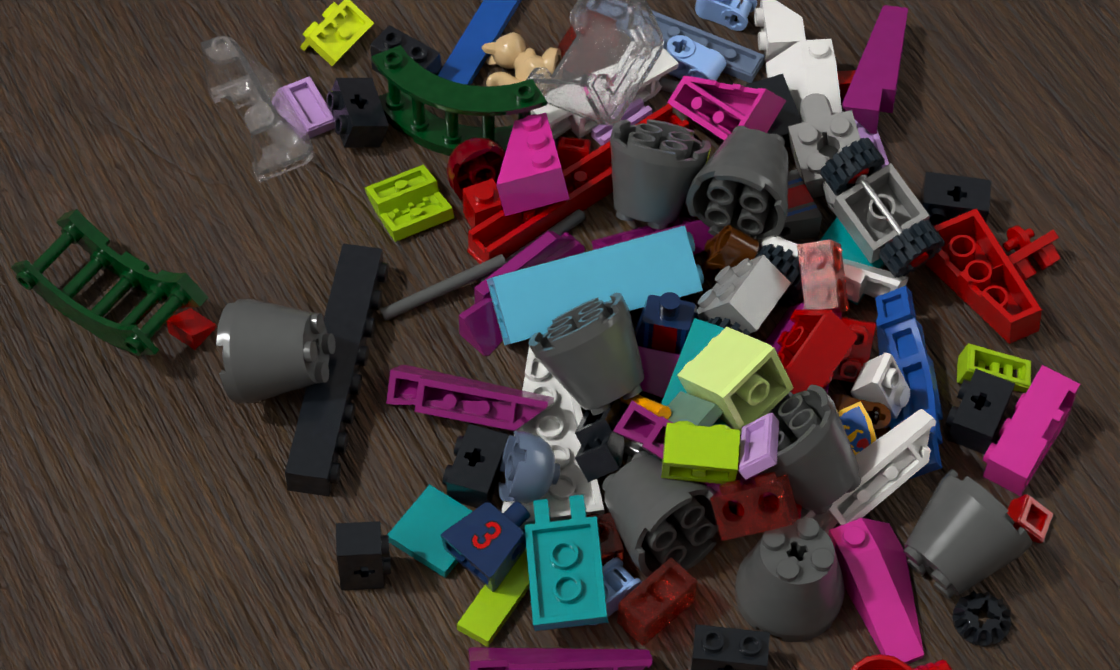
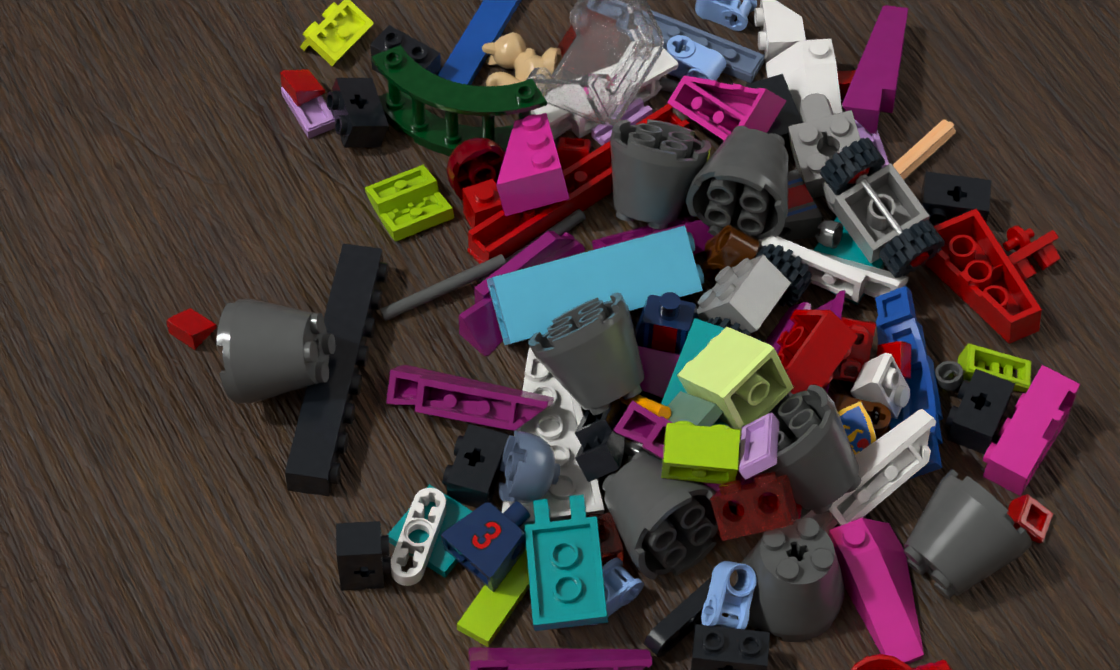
dark green fence [11,209,209,356] -> none
clear windscreen [201,36,314,183] -> none
clear red brick [617,557,697,646] -> none
clear red brick [797,239,849,313] -> none
black gear [952,590,1012,646] -> none
none -> red slope [280,69,325,107]
none -> white beam [391,488,446,586]
none -> black beam [644,577,712,657]
none -> light blue piece [701,561,757,630]
none -> dark grey hinge [815,220,843,249]
none -> red slope [877,341,912,379]
none -> light nougat axle [893,120,956,180]
none -> dark grey hinge [935,361,964,391]

